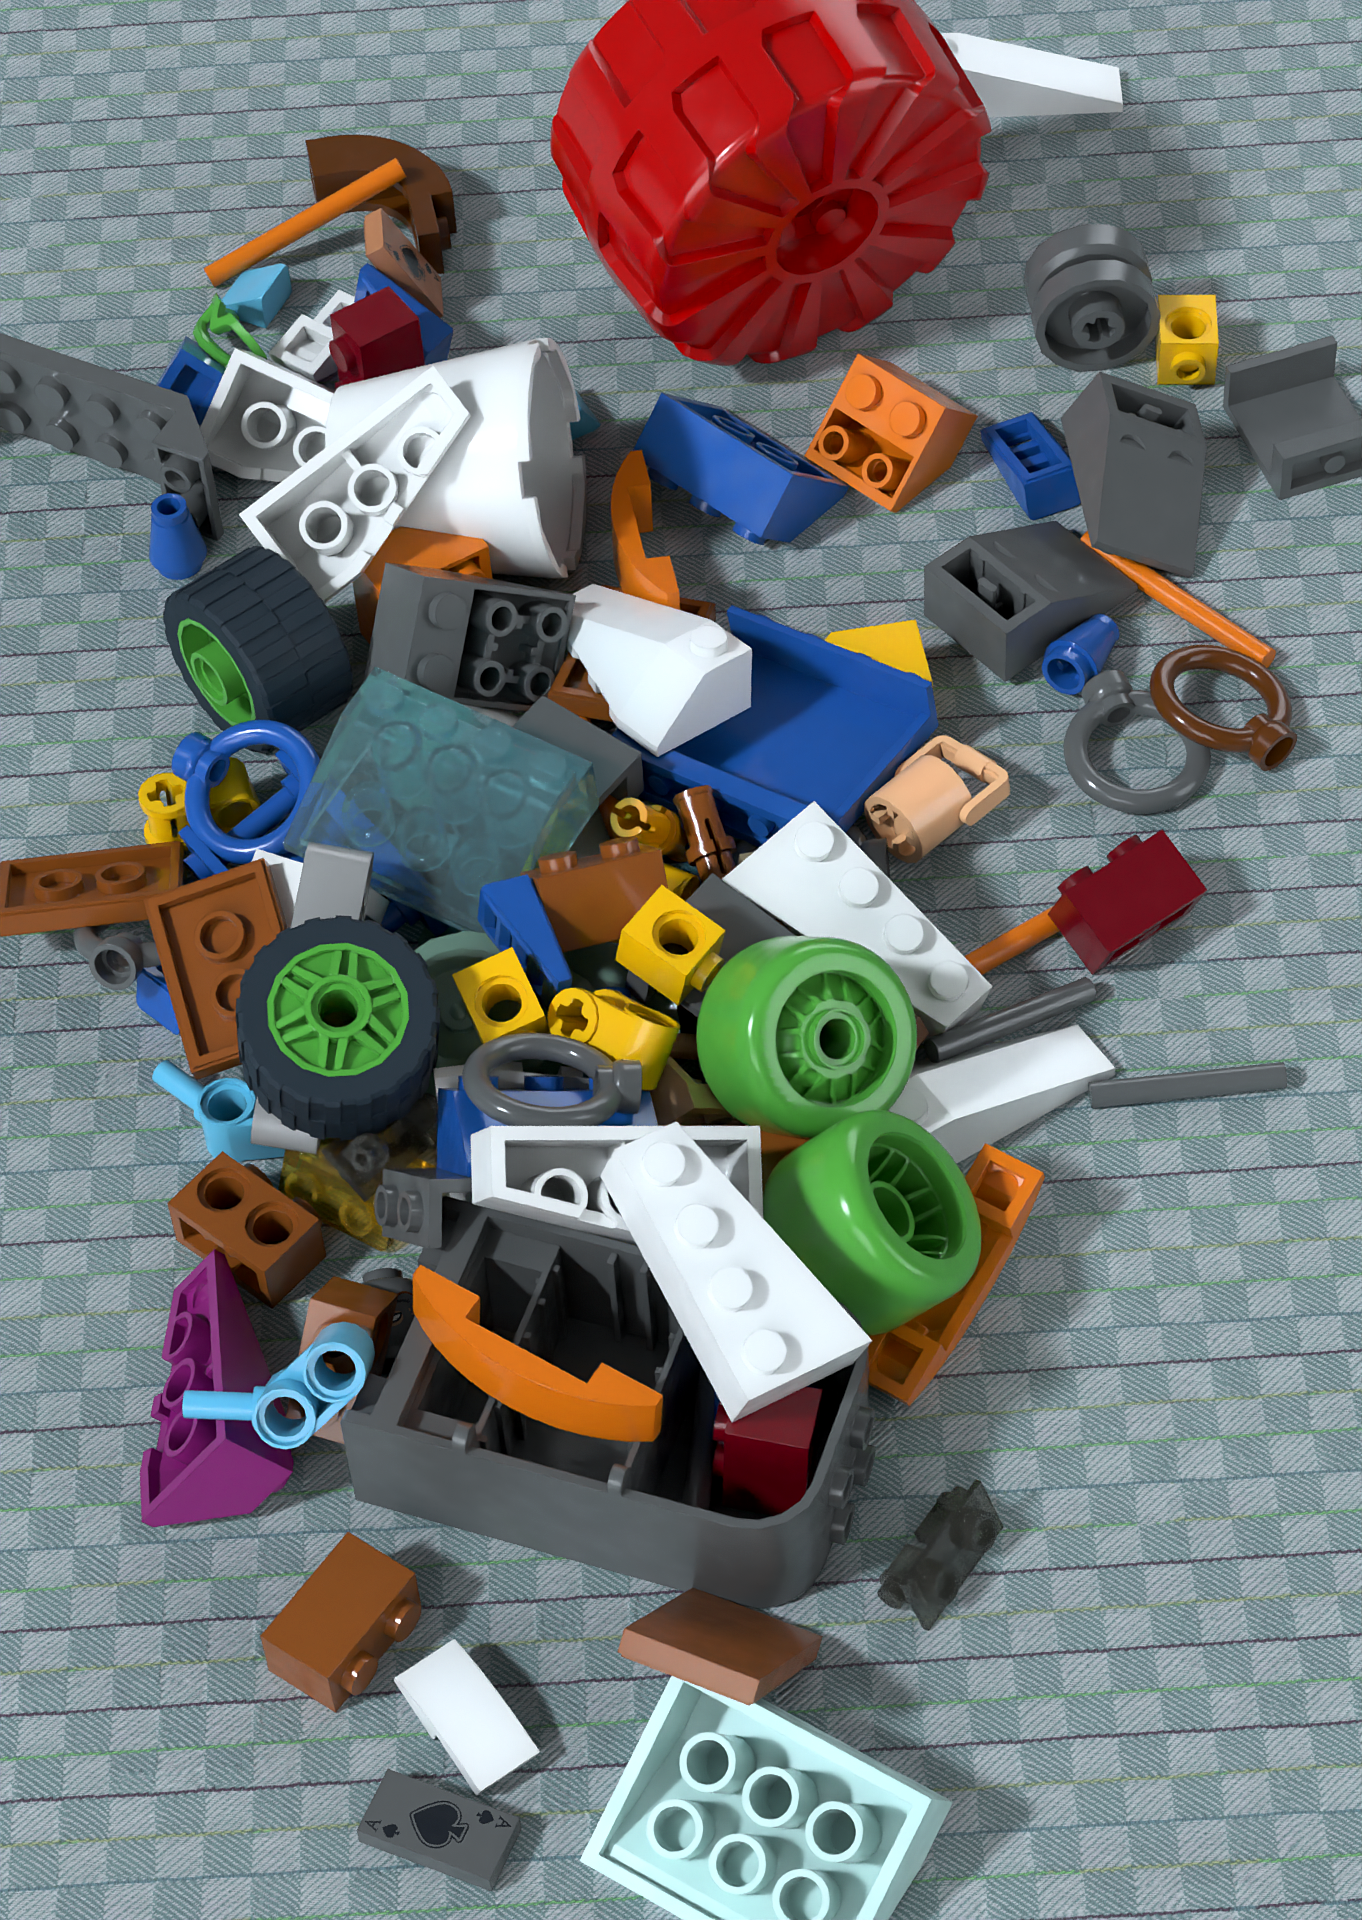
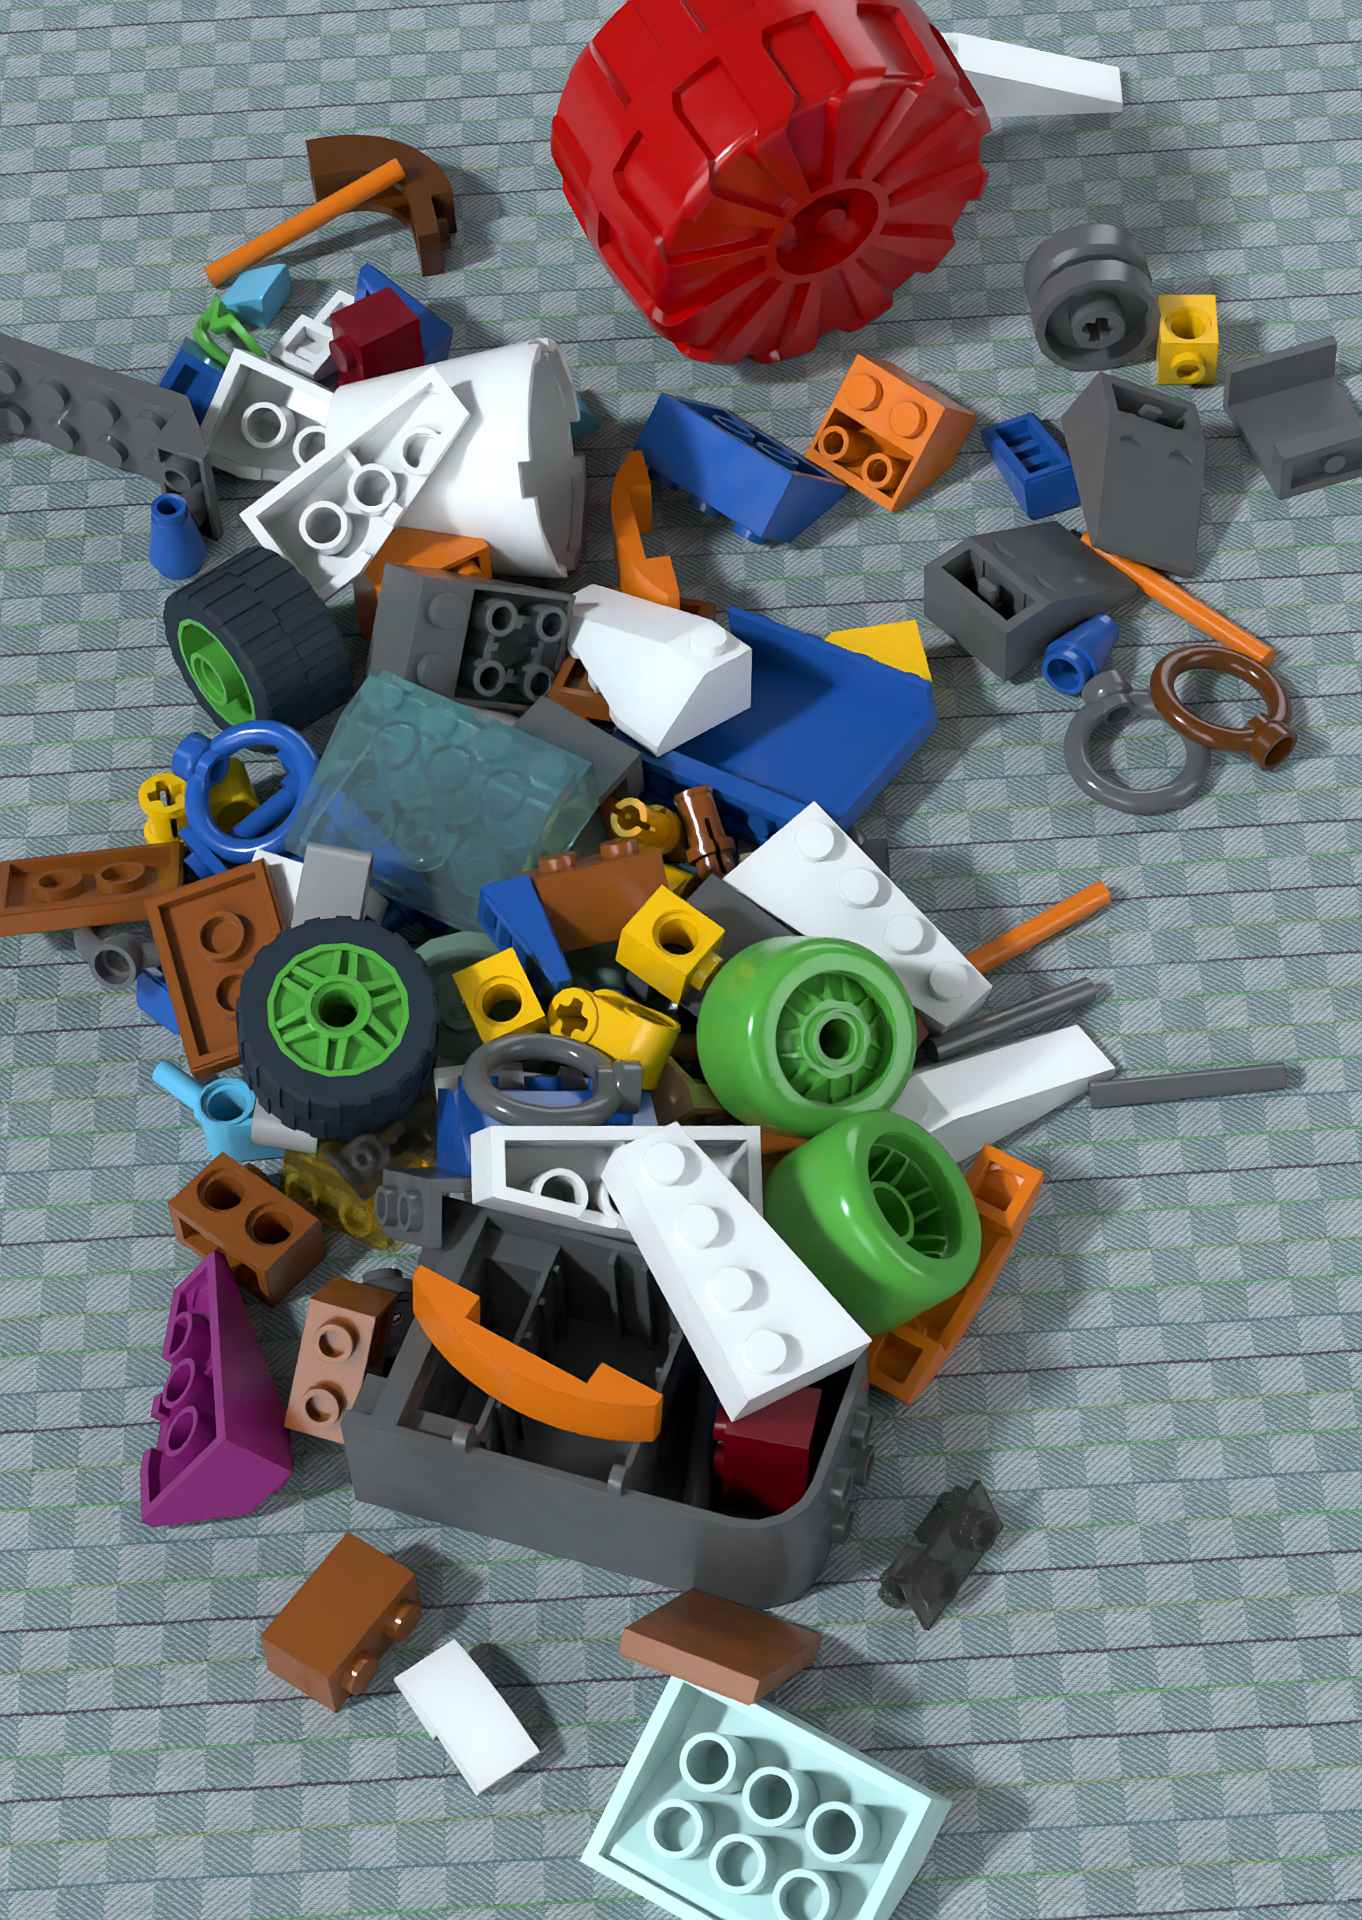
medium azure beam [182,1322,375,1449] -> none
dark grey tile [356,1769,522,1892] -> none
nougat tile [364,208,444,318] -> none
light nougat piece [864,735,1010,863] -> none
dark red brick [1048,829,1208,975] -> none

